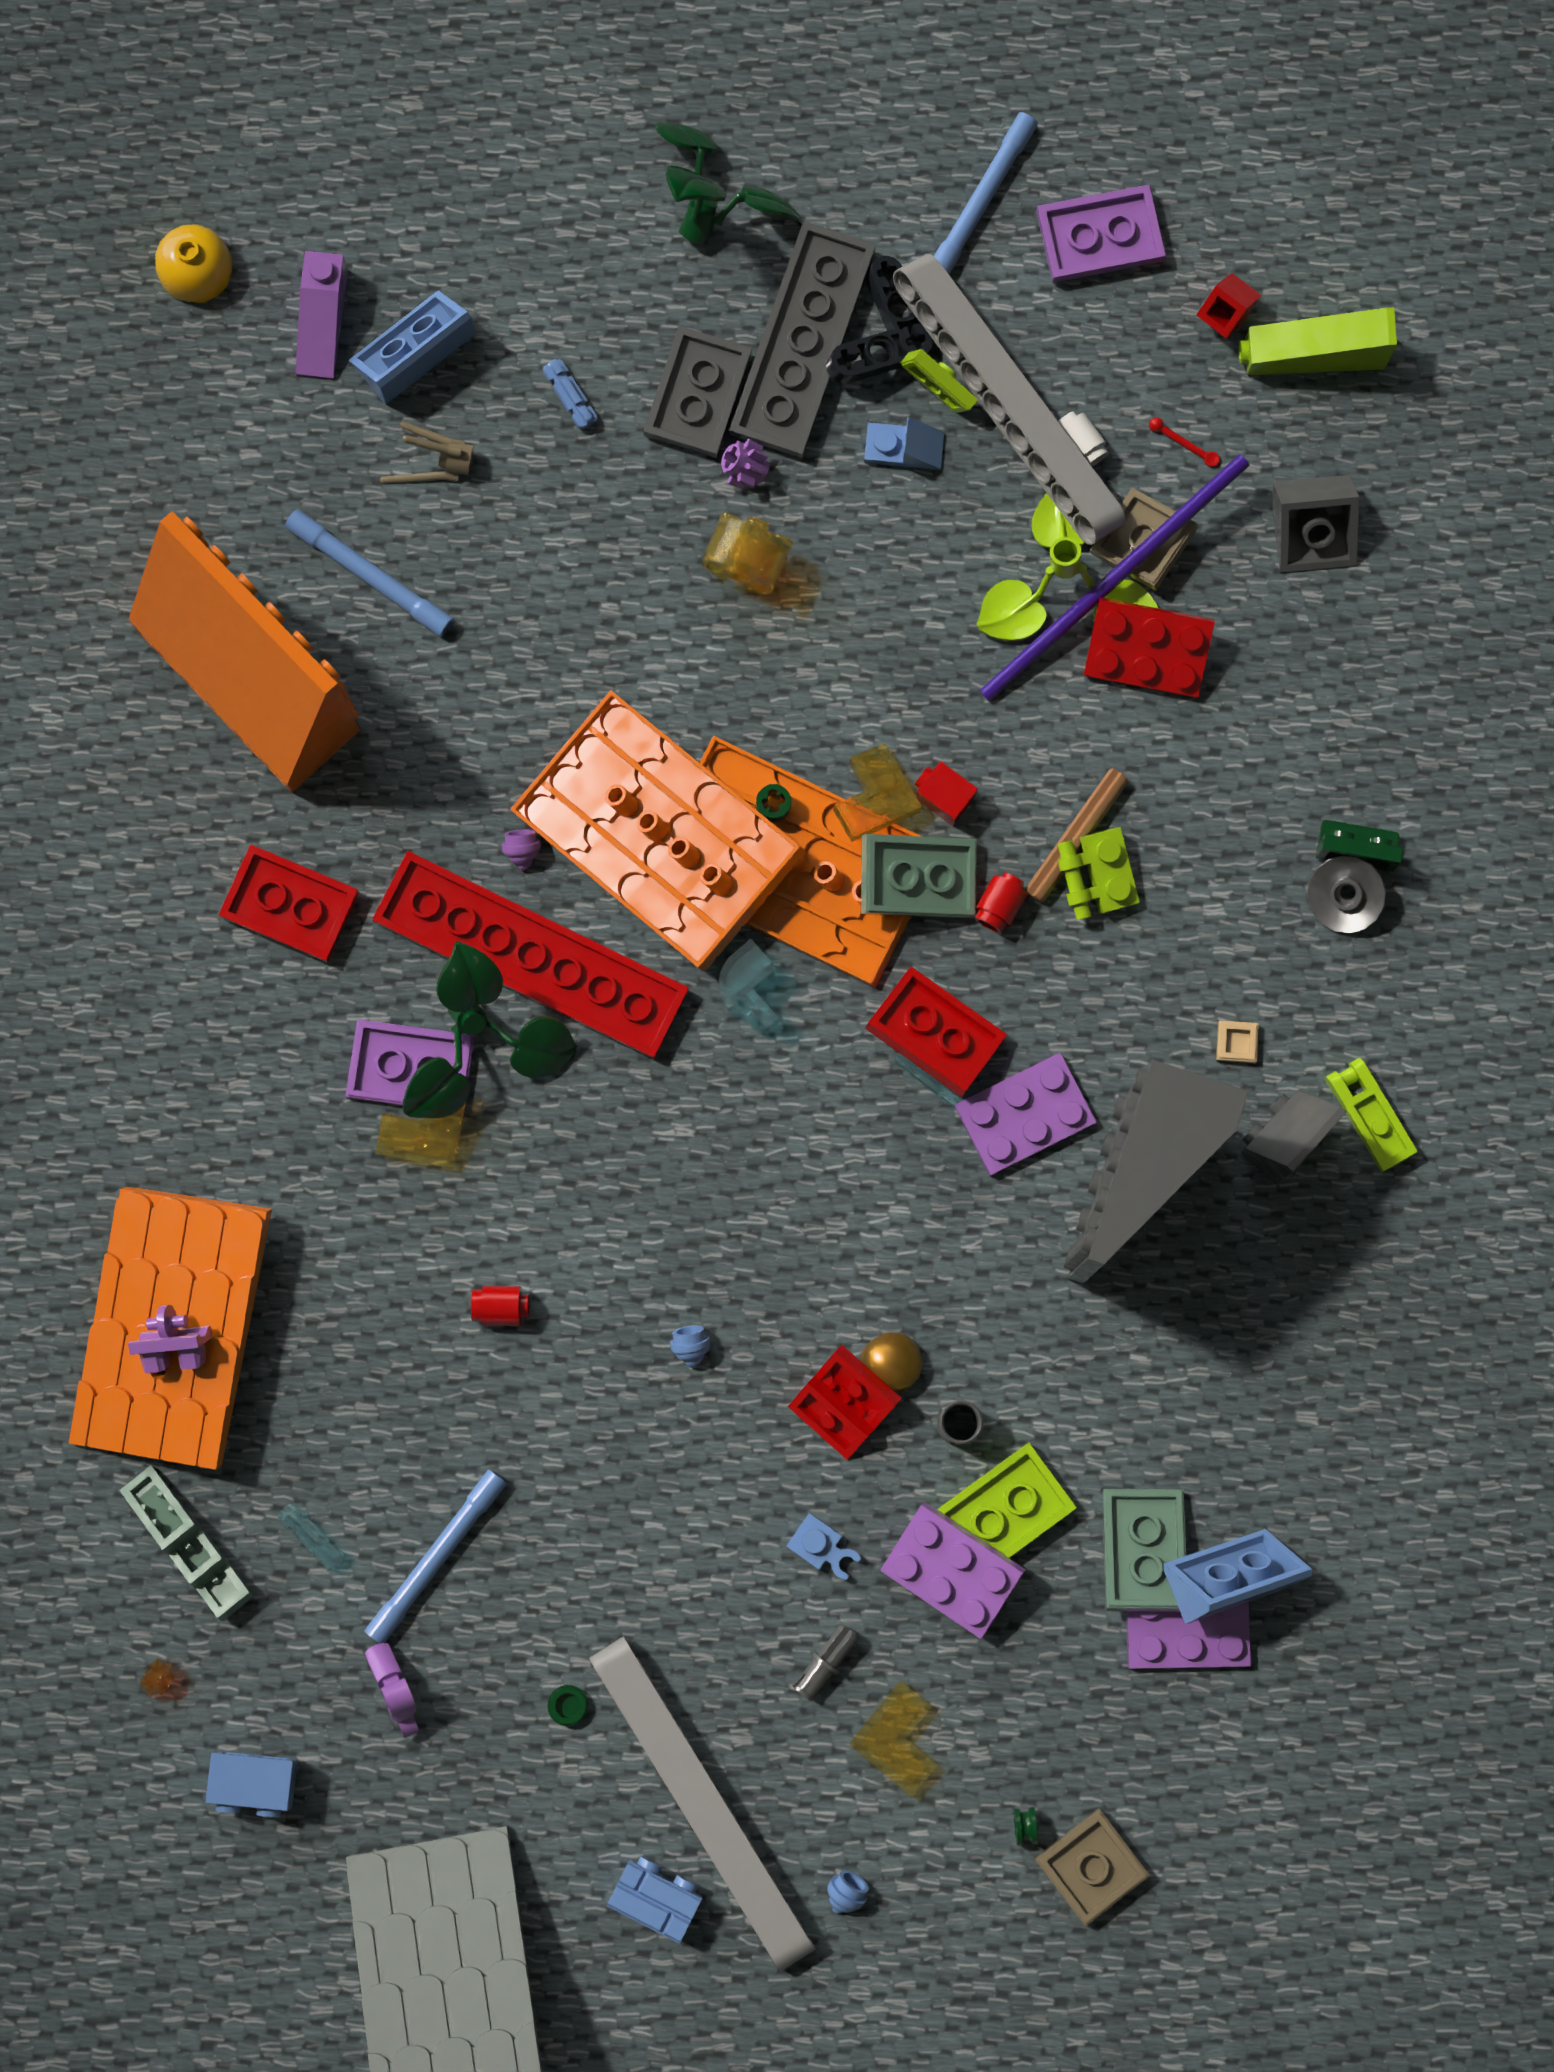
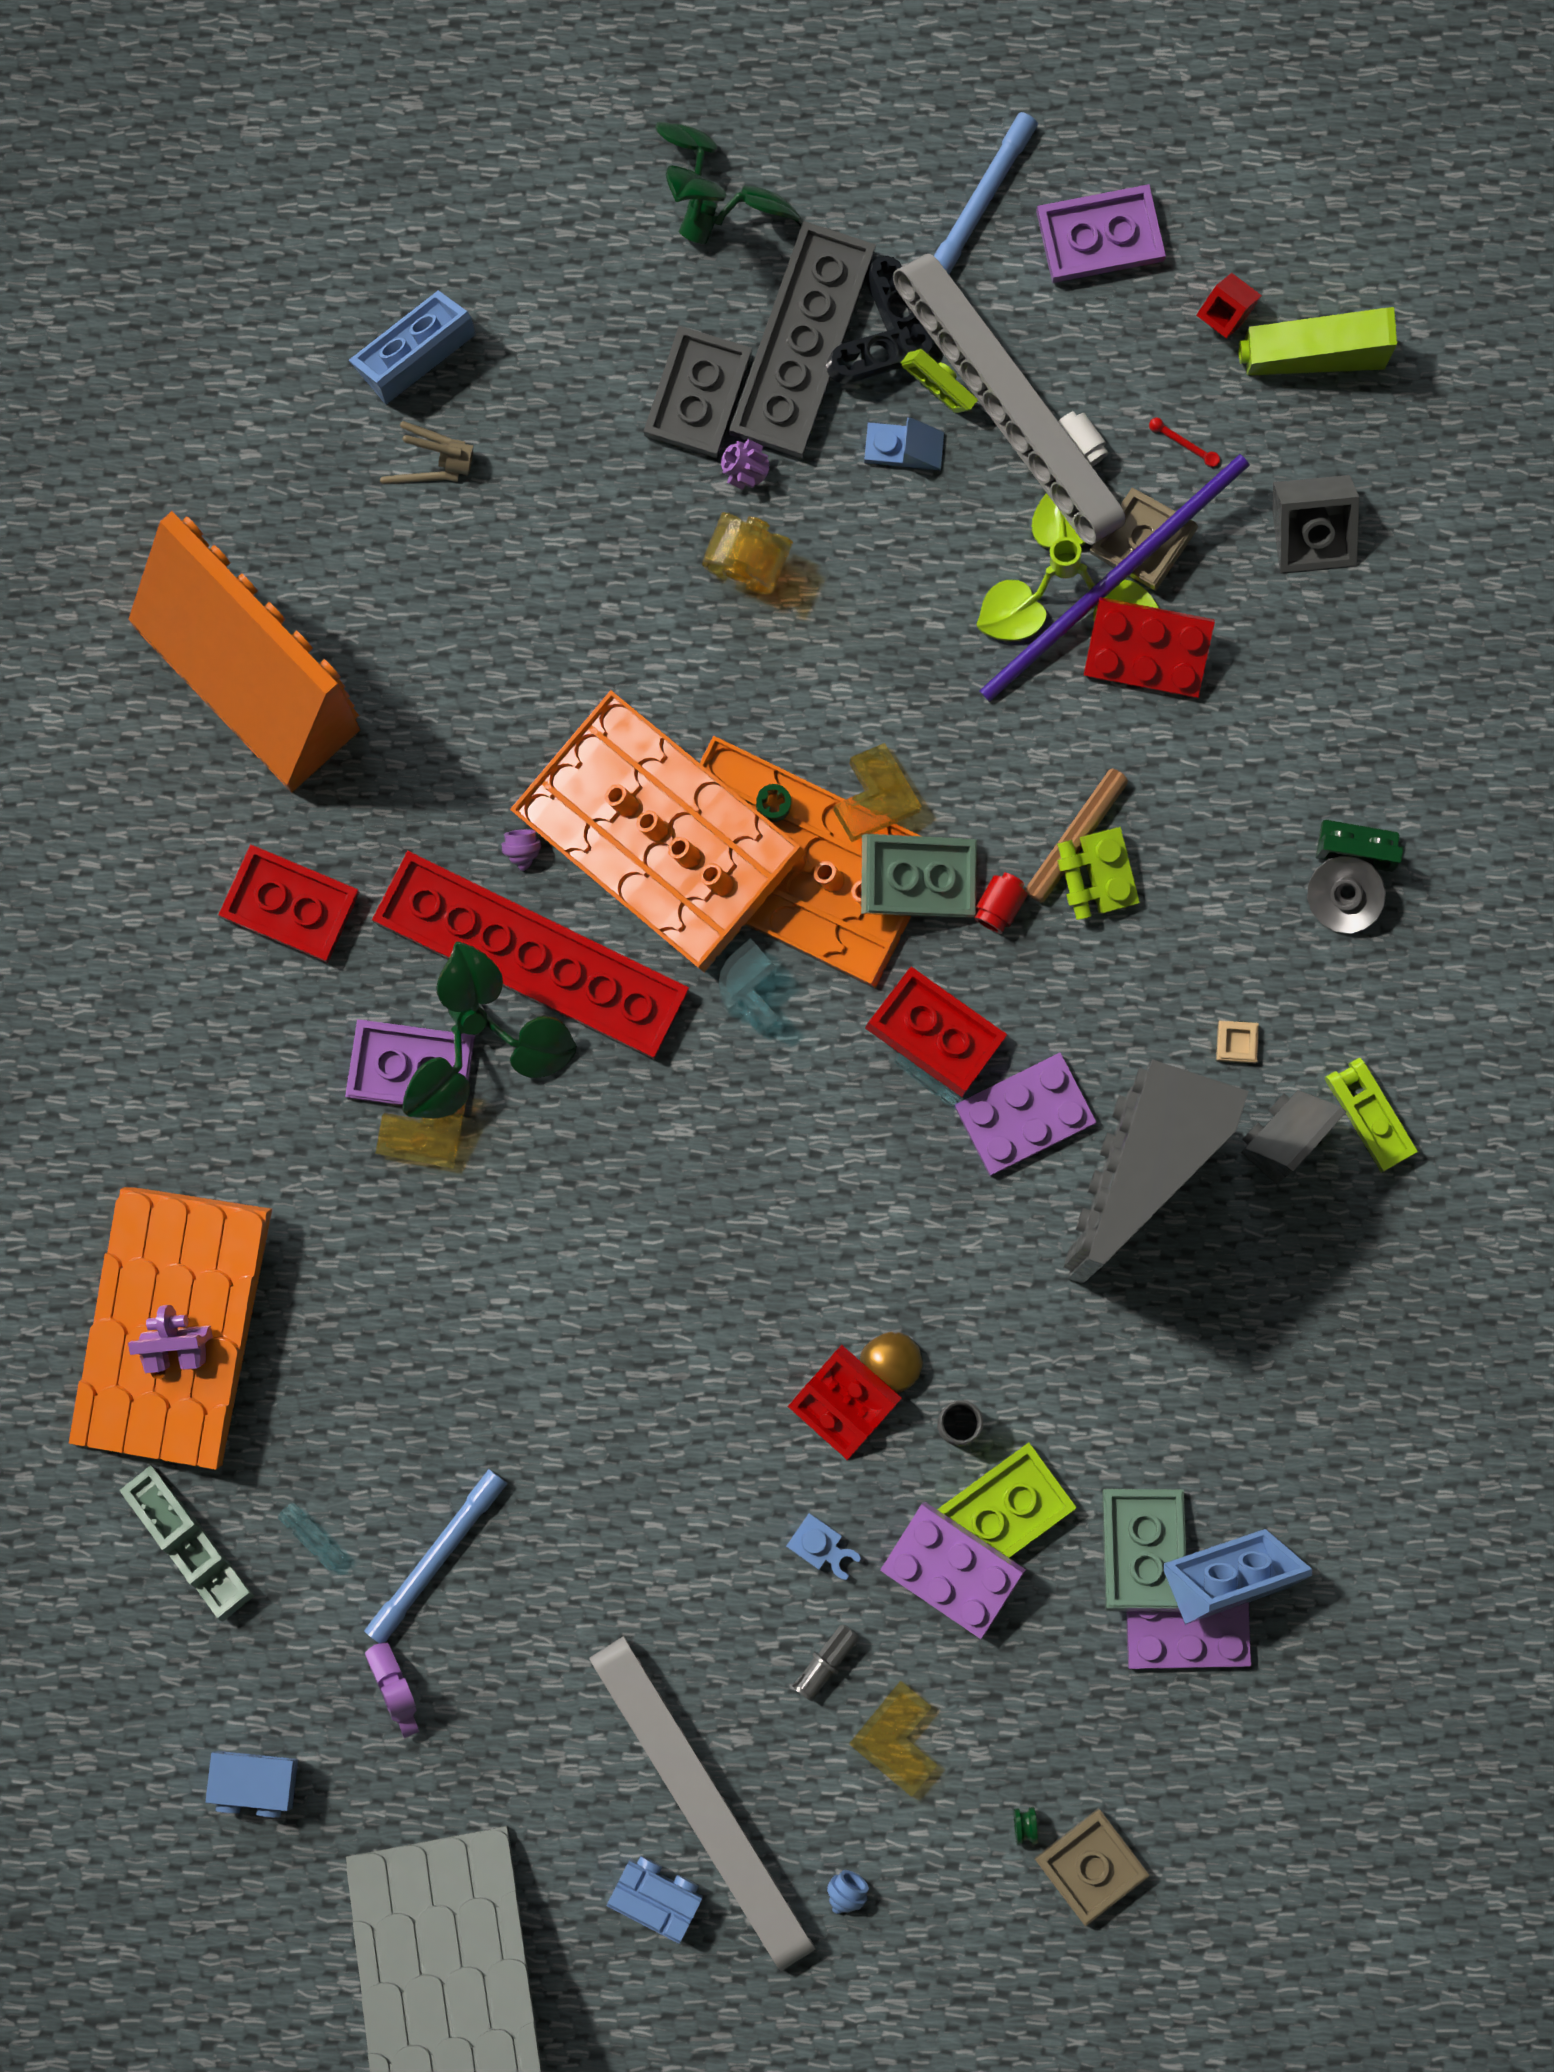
clear orange plate [138,1658,175,1697] -> none
yellow cylinder [155,224,232,303] -> none
medium blue piece [285,509,454,638] -> none
medium lavender slope [296,251,348,379] -> none
red brick [471,1286,530,1326] -> none
medium blue axle [543,359,597,429] -> none
dark green tile [547,1685,589,1726] -> none
medium blue plate [670,1325,710,1368] -> none
red brick [915,761,978,826] -> none

